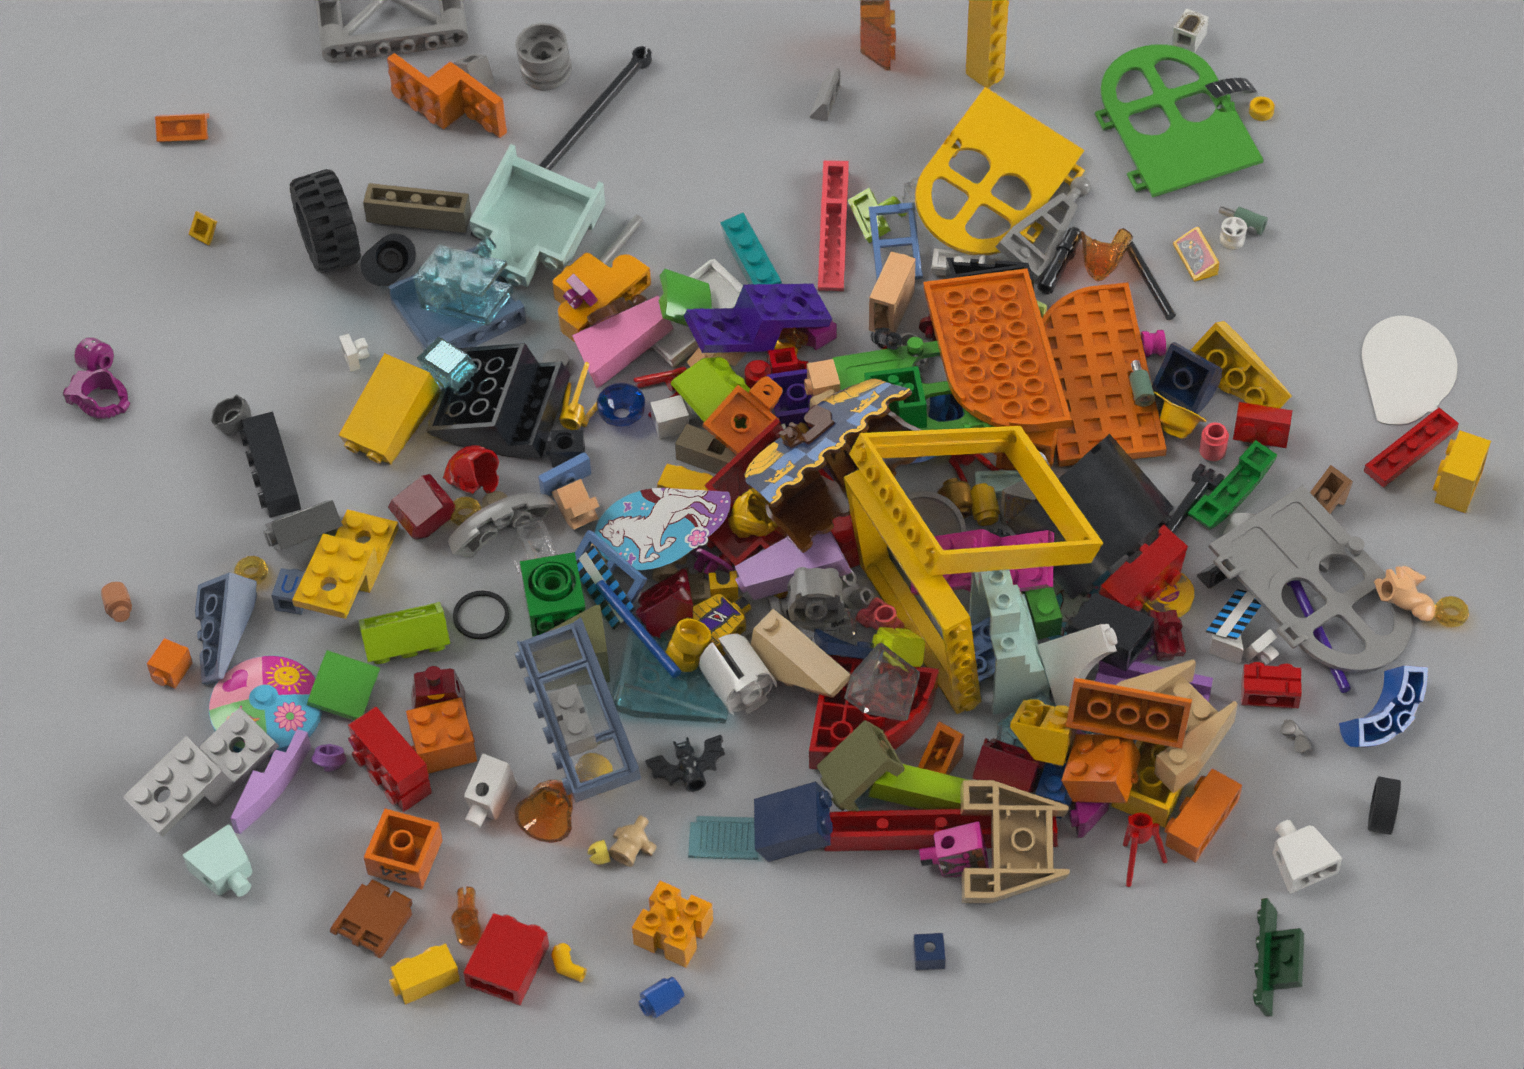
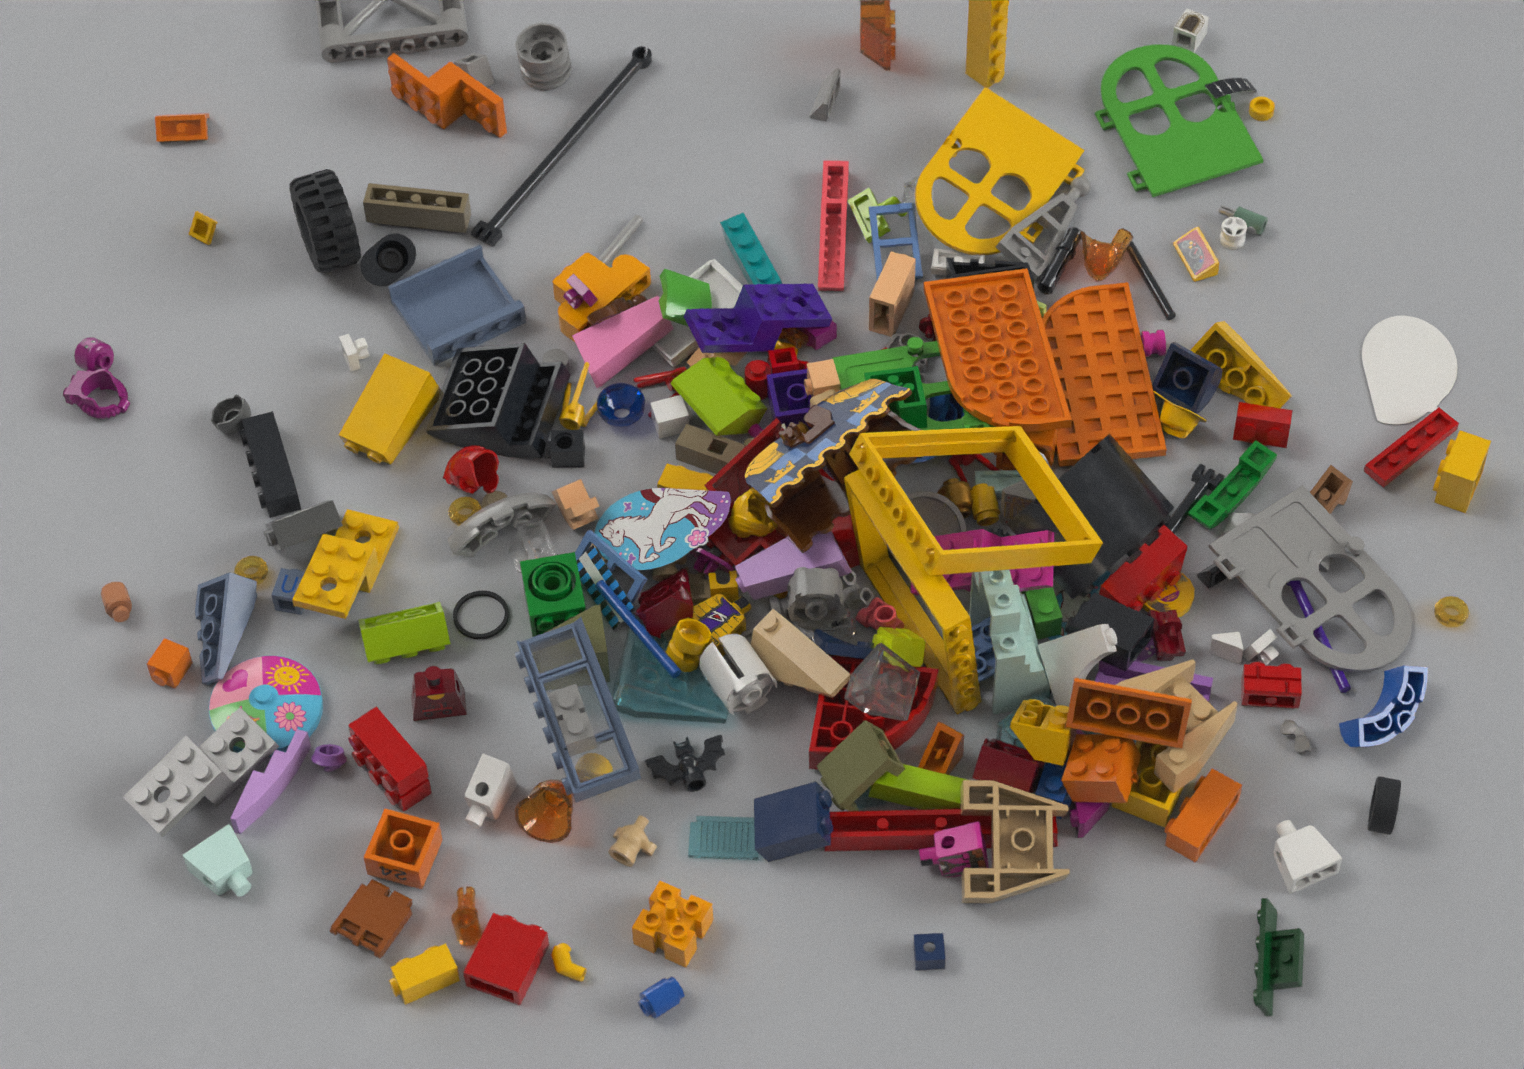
bright green slope [307,650,380,721] -> none
dark red slope [388,474,455,540] -> none
orange brick [406,697,477,774] -> none
clear light blue torso [413,236,514,326] -> none
clear light blue brick [416,336,478,391] -> none
light aqua panel [469,144,605,287] -> none
medium blue plate [538,452,591,496] -> none
light yellow hinge [587,840,611,865] -> none
orange plate [702,376,782,455] -> none
black pin [870,327,902,350] -> none
red plant [1123,813,1168,887] -> none
sand green piece [1129,360,1155,407] -> none
coral brick [1199,422,1229,461] -> none
sticker [1205,589,1262,640] -> none
light nougat animal [1374,566,1436,622] -> none

